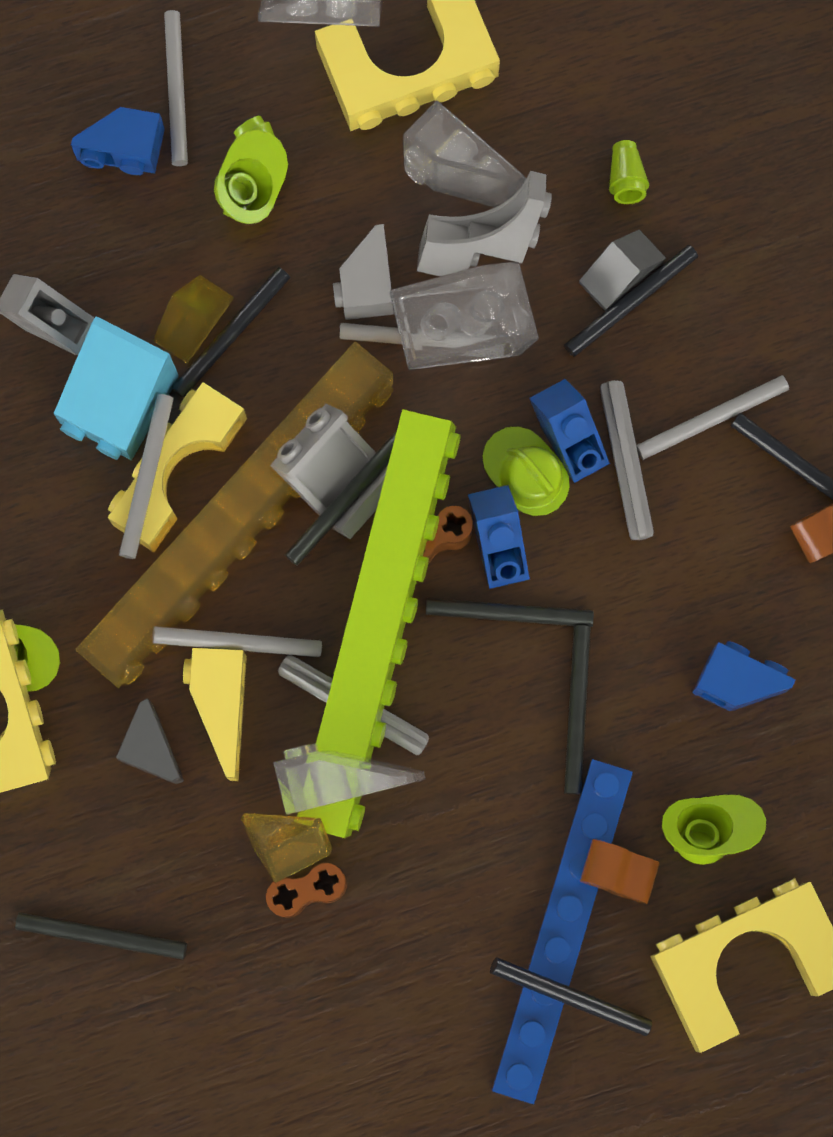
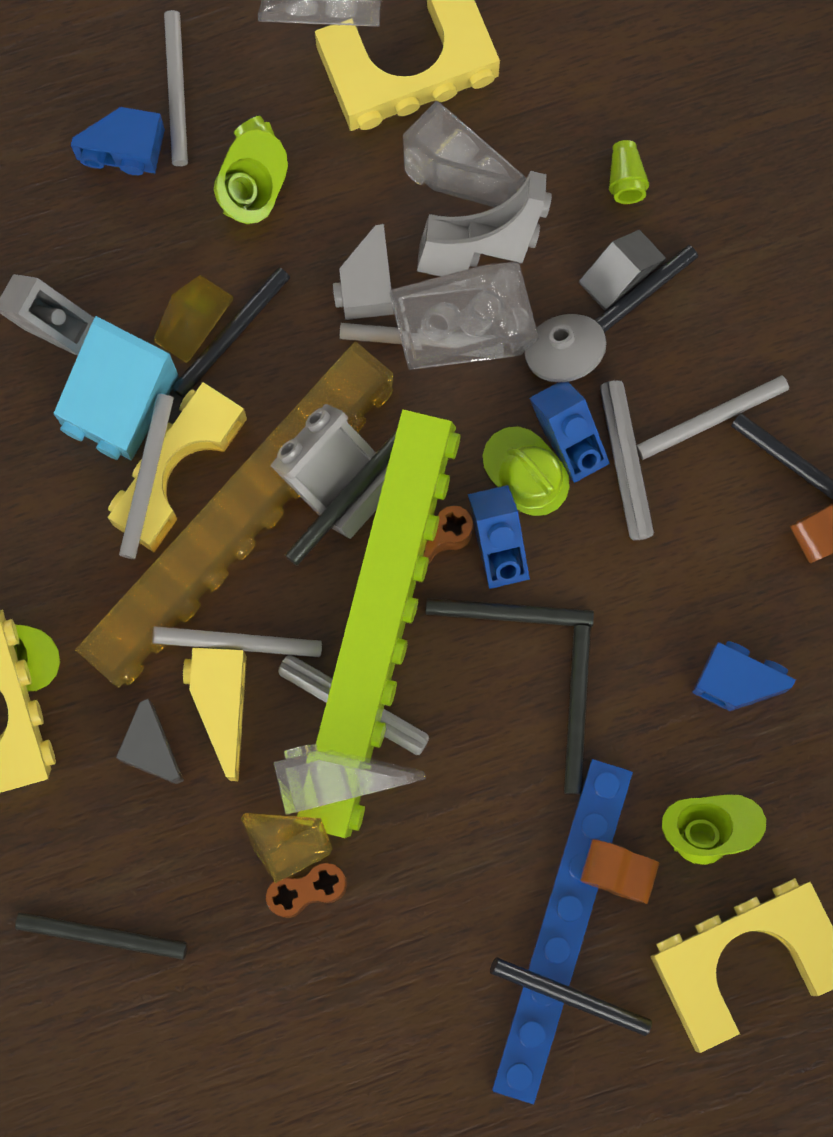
none -> light grey dish [525,314,606,382]

